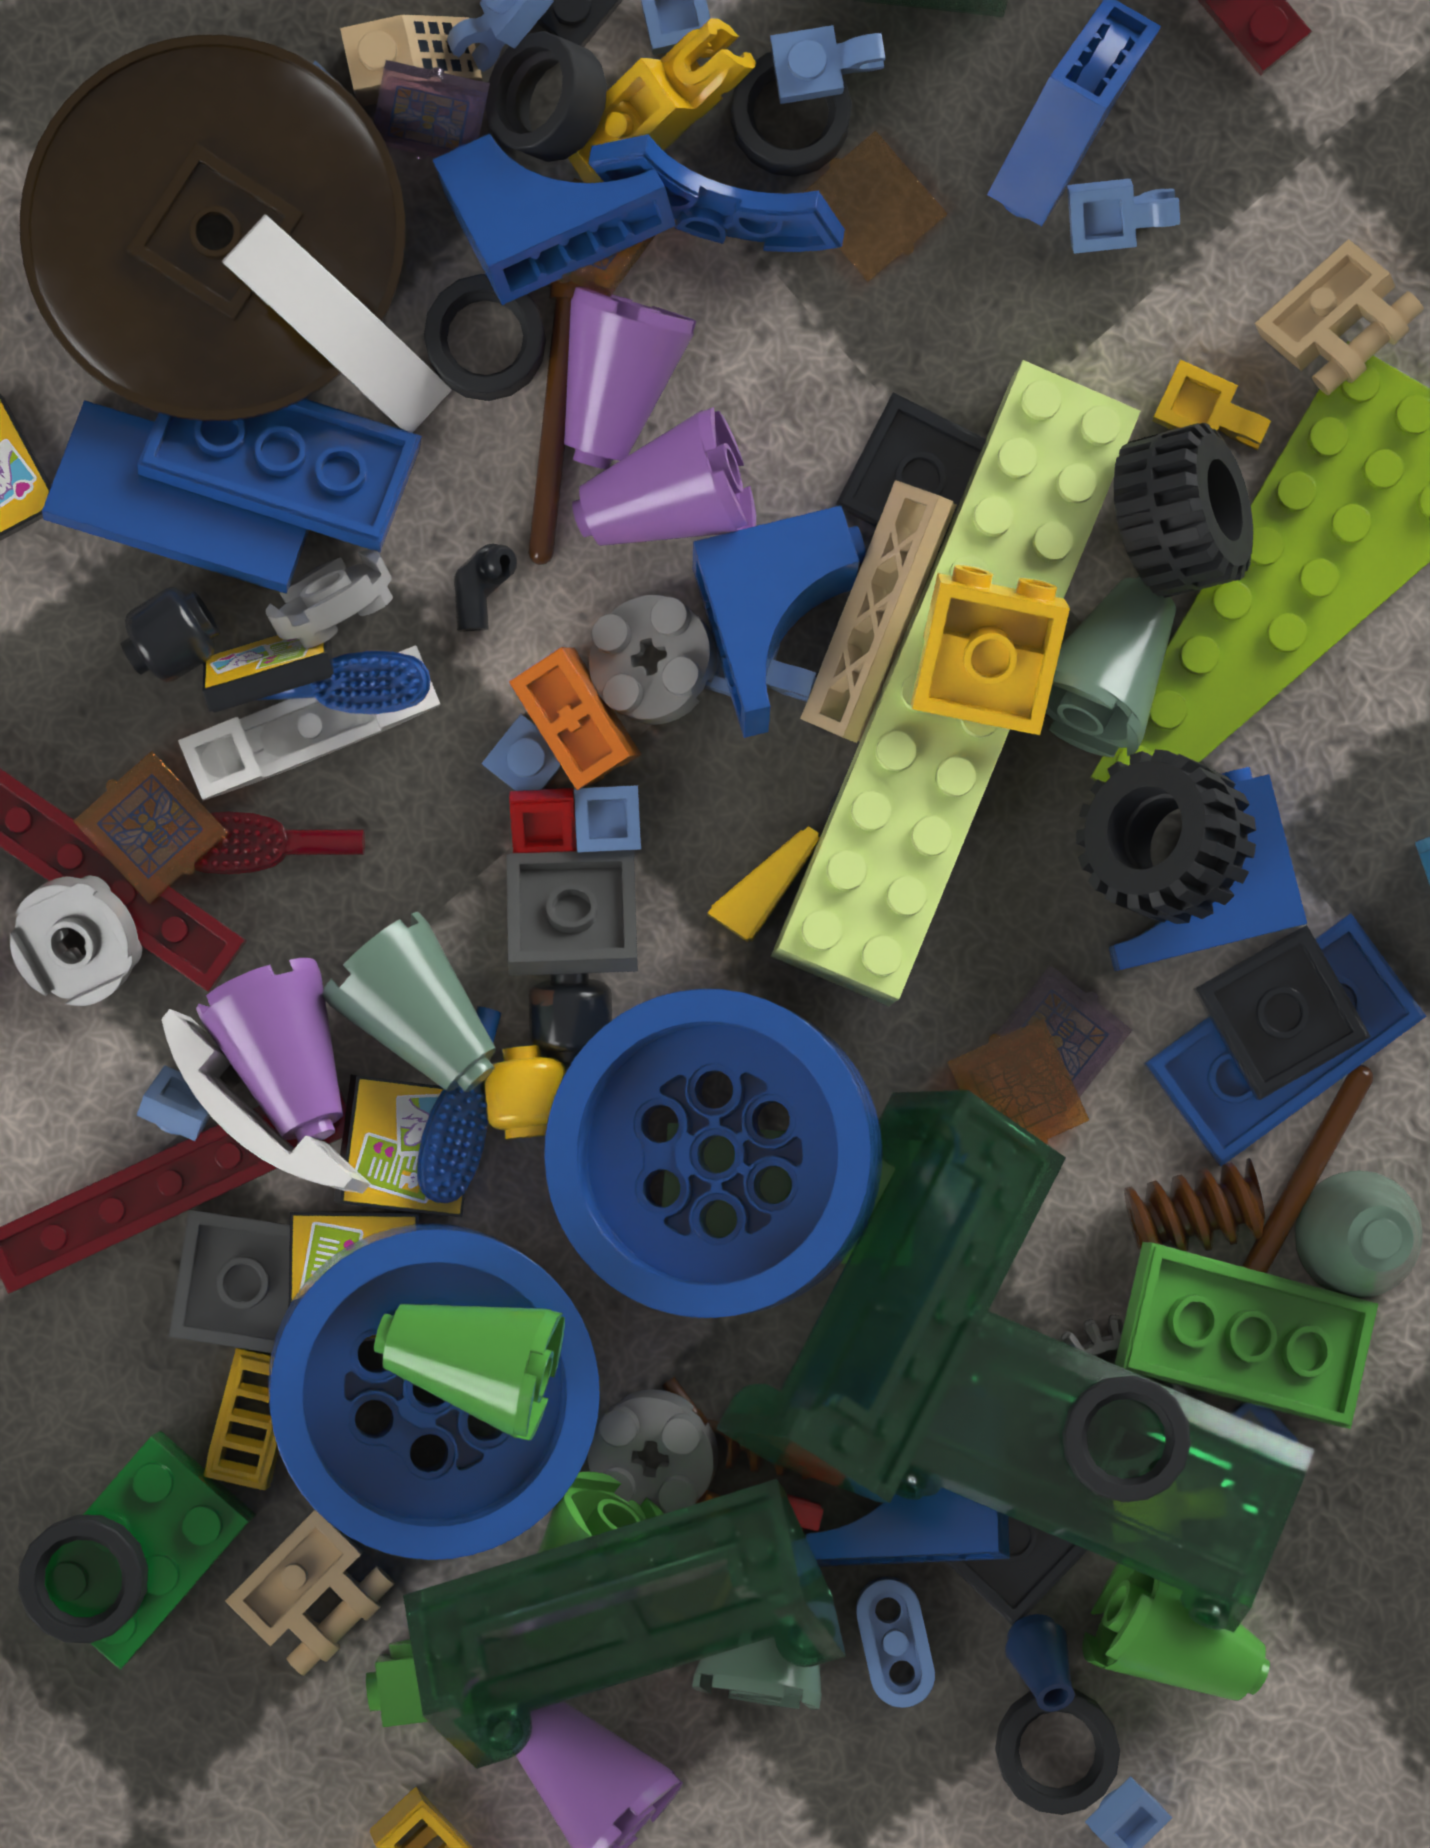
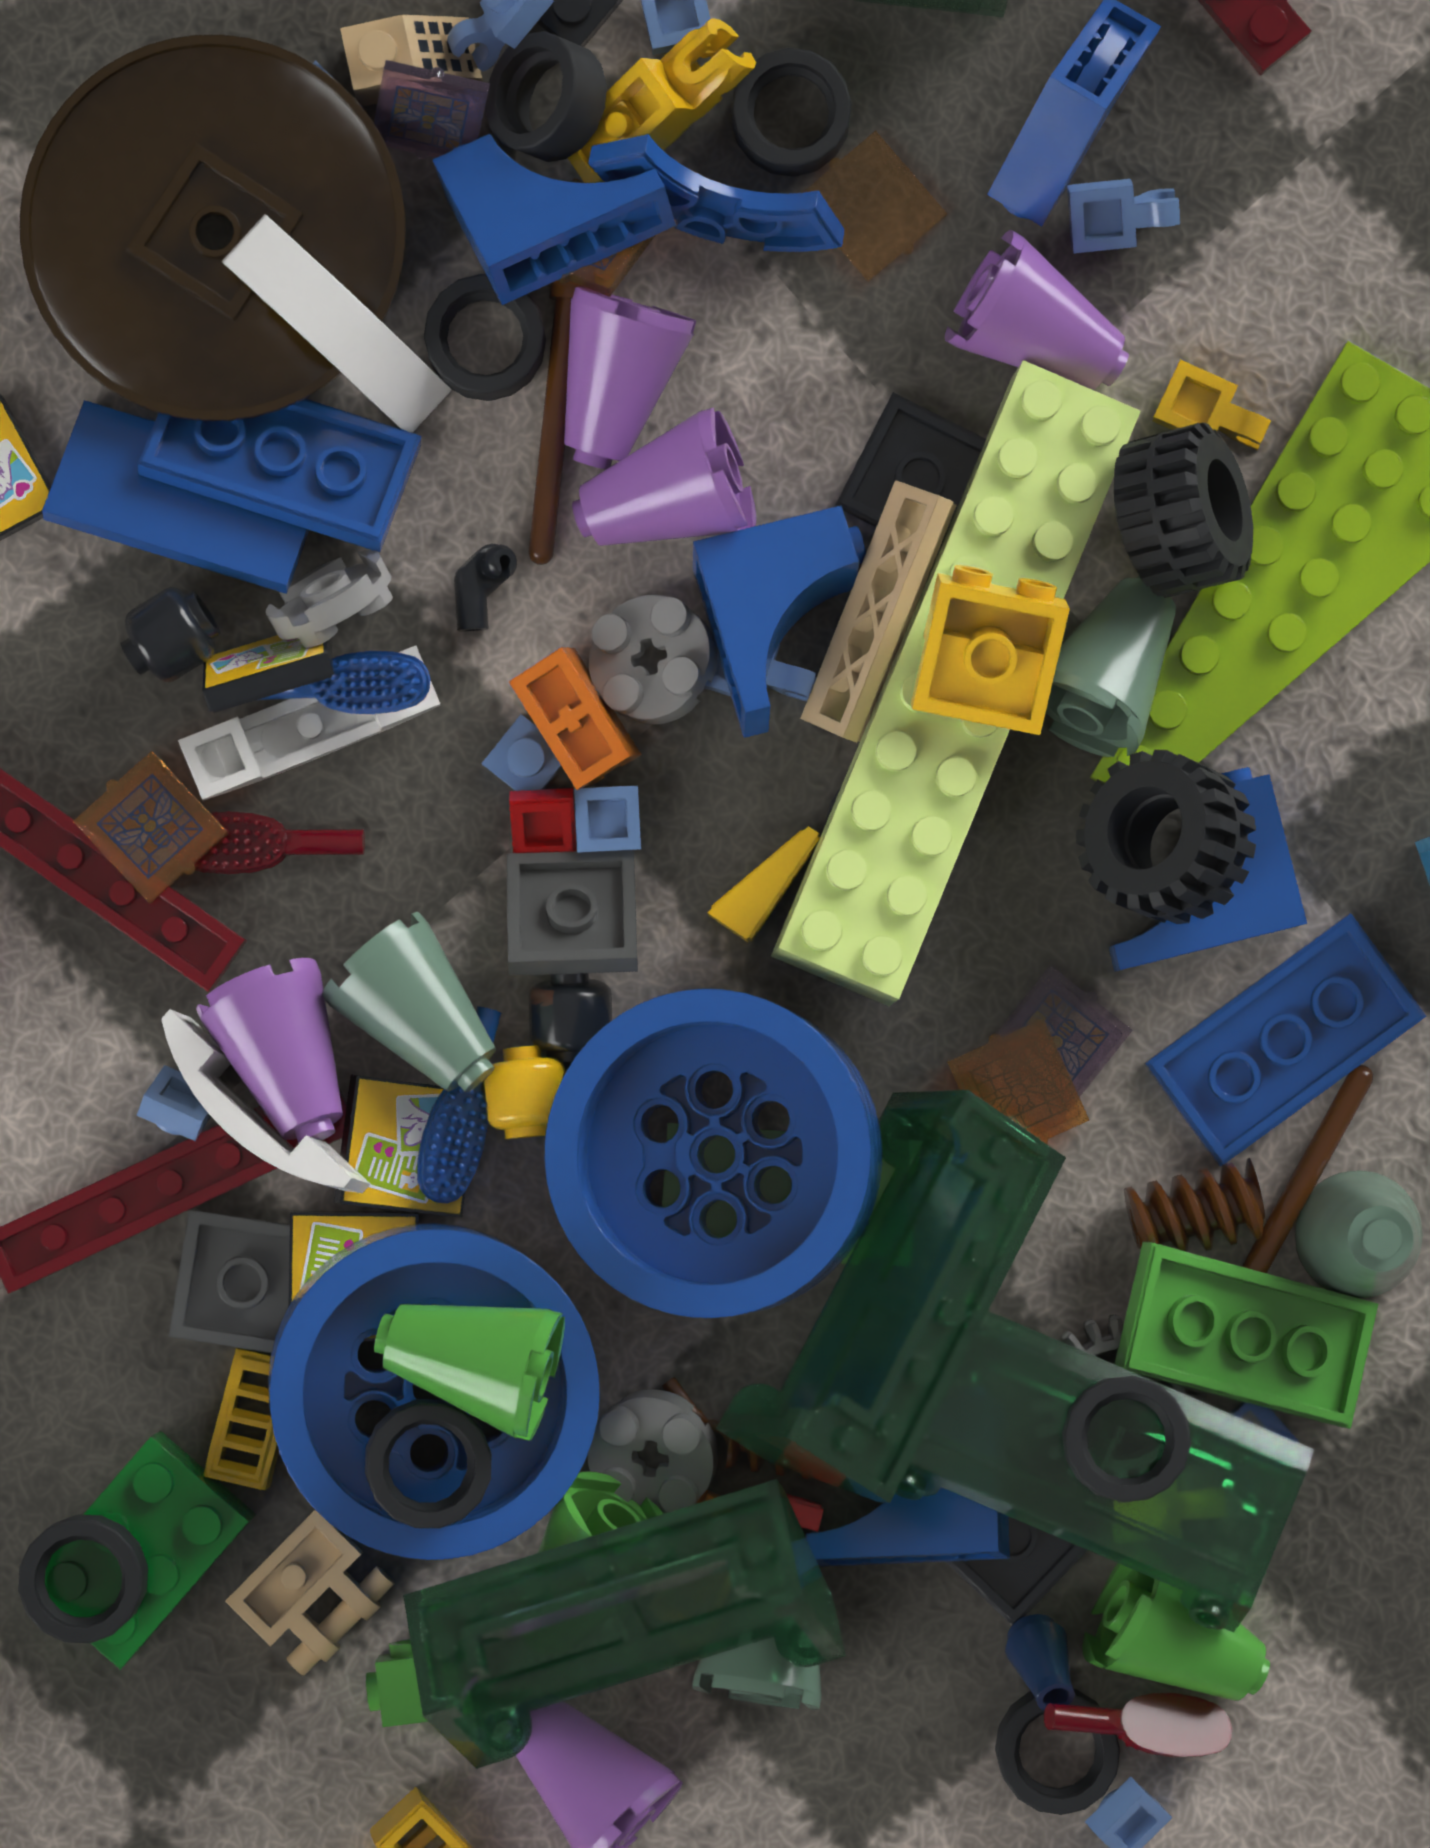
light grey plate [10,875,142,1006] -> none
medium blue plate [770,25,886,104] -> none
medium blue plate [856,1577,935,1708] -> none
black tile [1193,925,1371,1100] -> none
tan plate [1255,239,1424,395] -> none
none -> black tyre [365,1399,492,1528]
none -> medium lavender cone [945,230,1129,390]
none -> piece [1044,1693,1232,1757]

